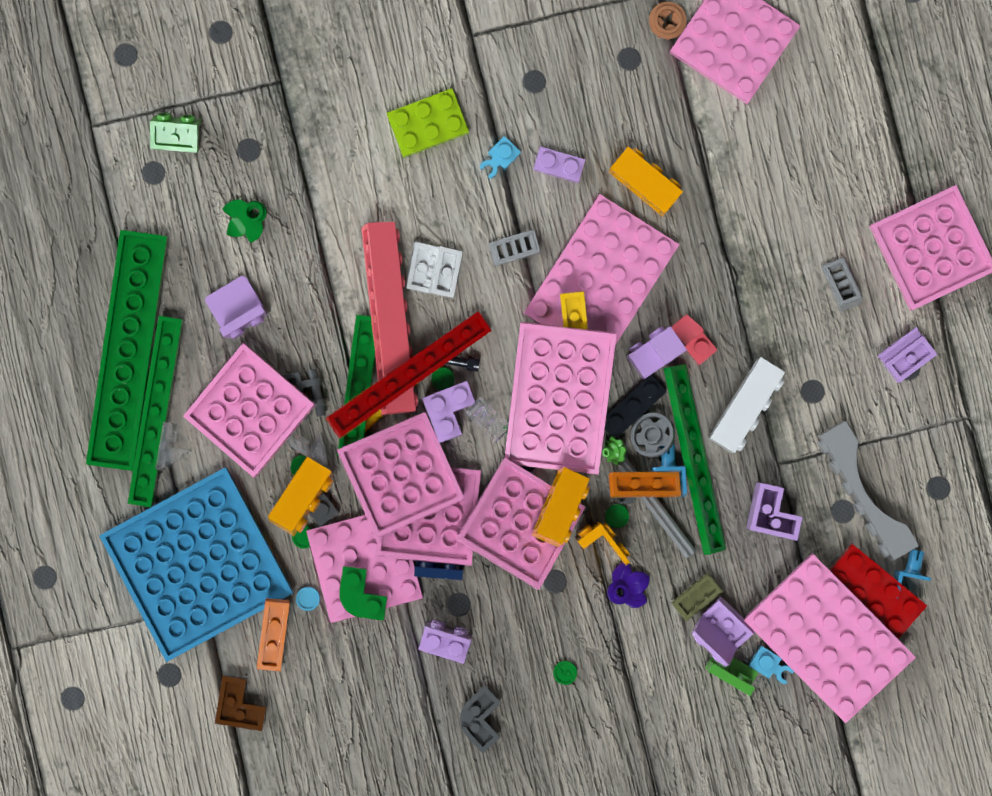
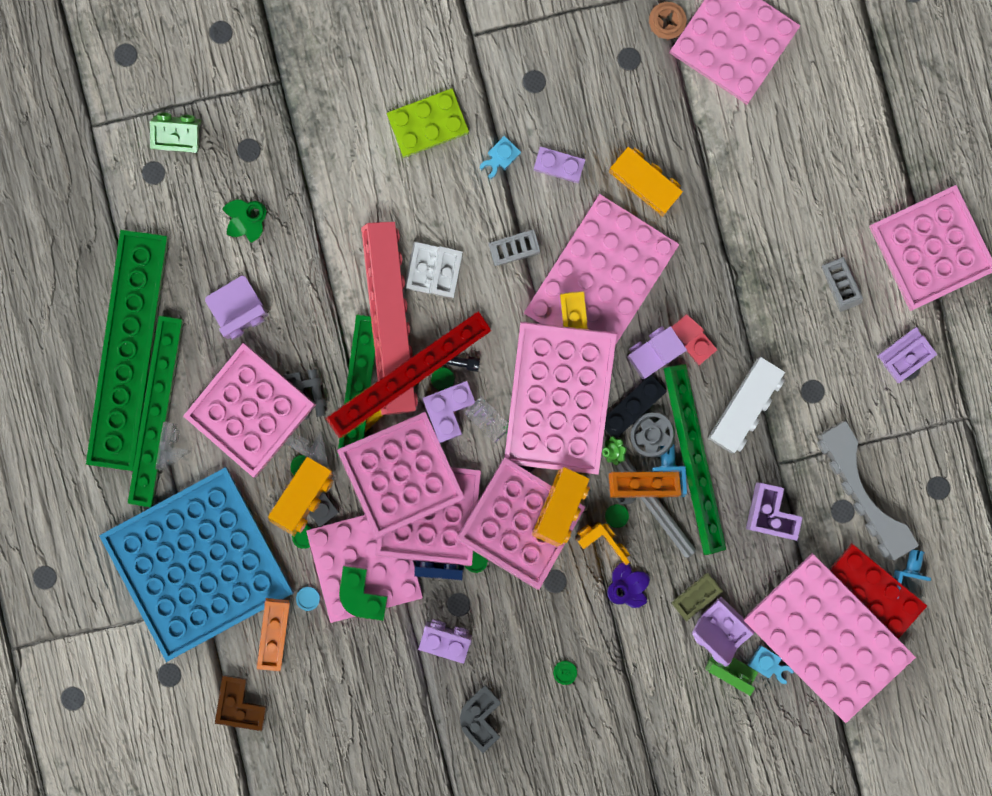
none -> green piece [465,551,488,573]

